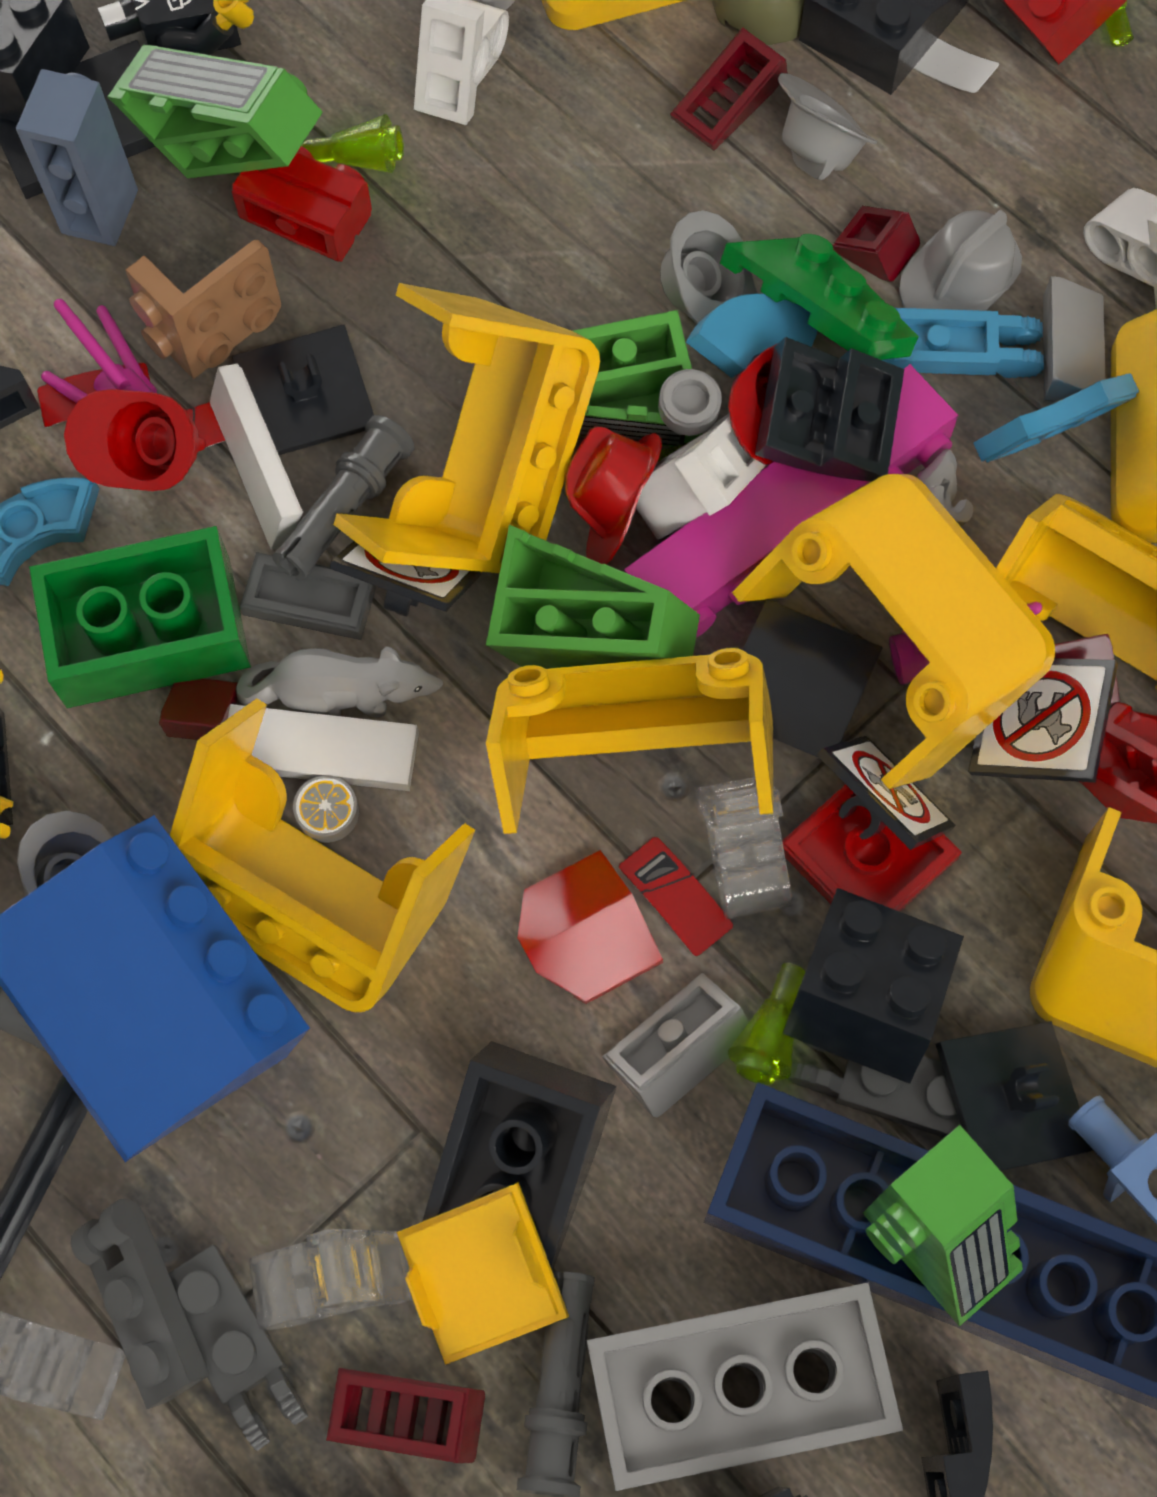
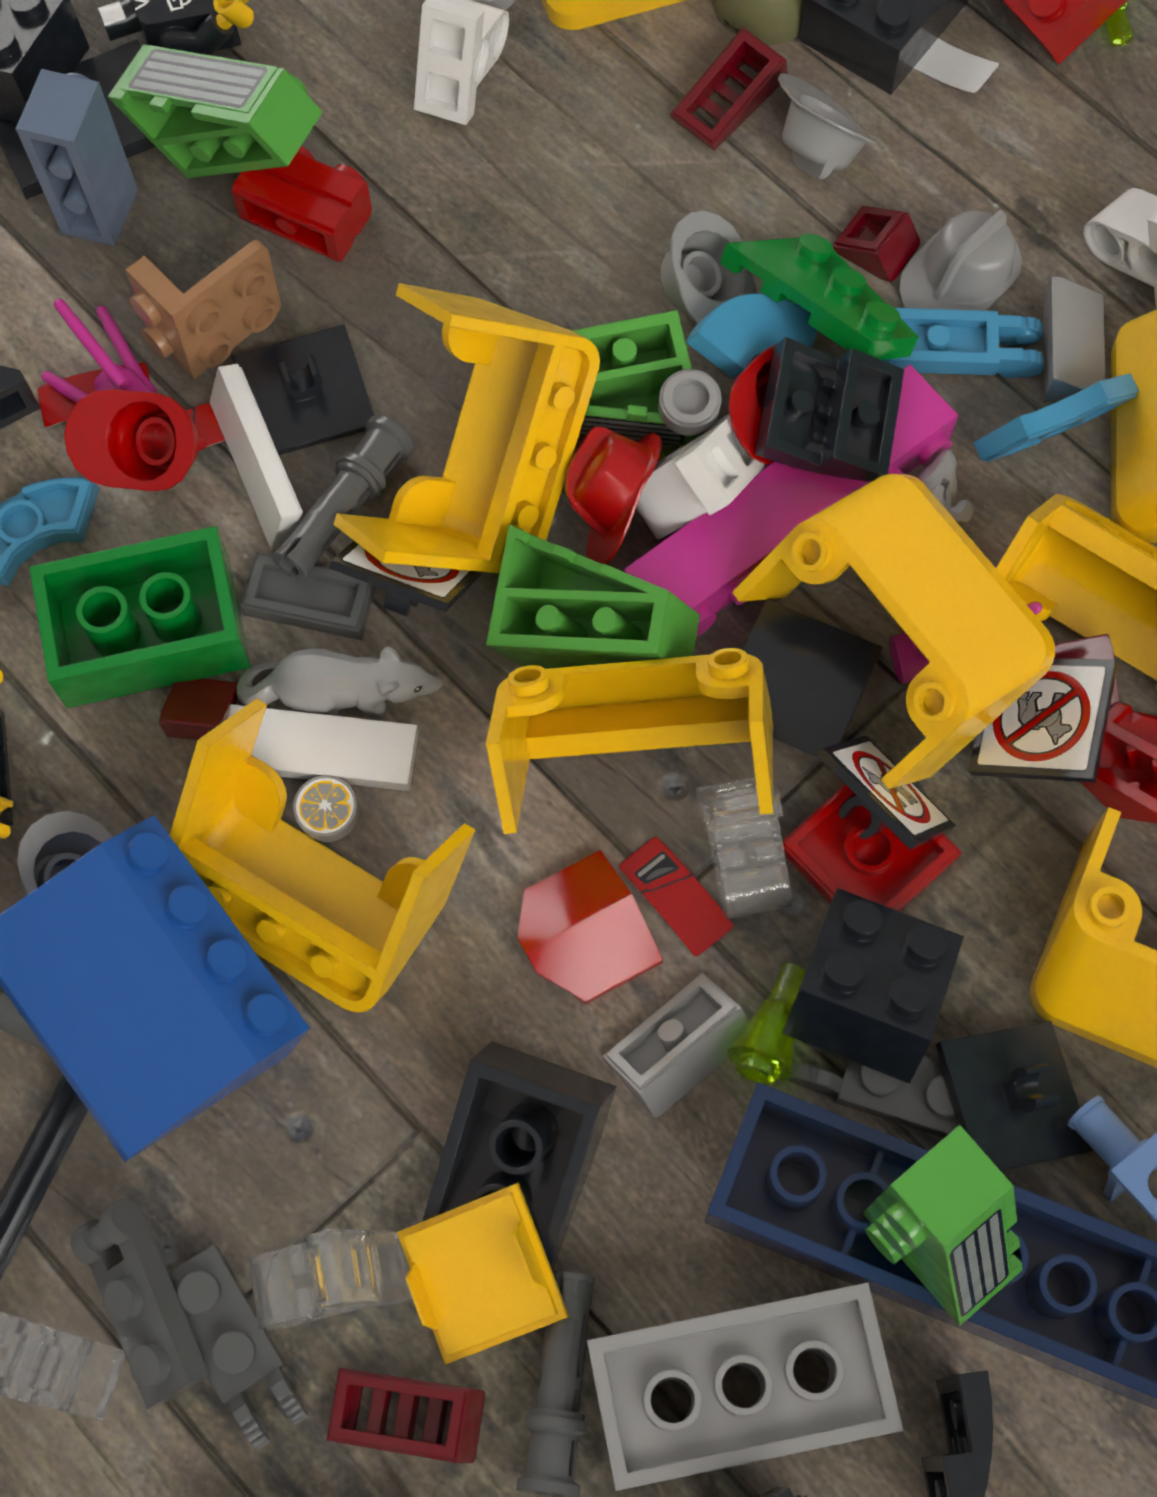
clear neon green cone [301,114,404,173] -> none

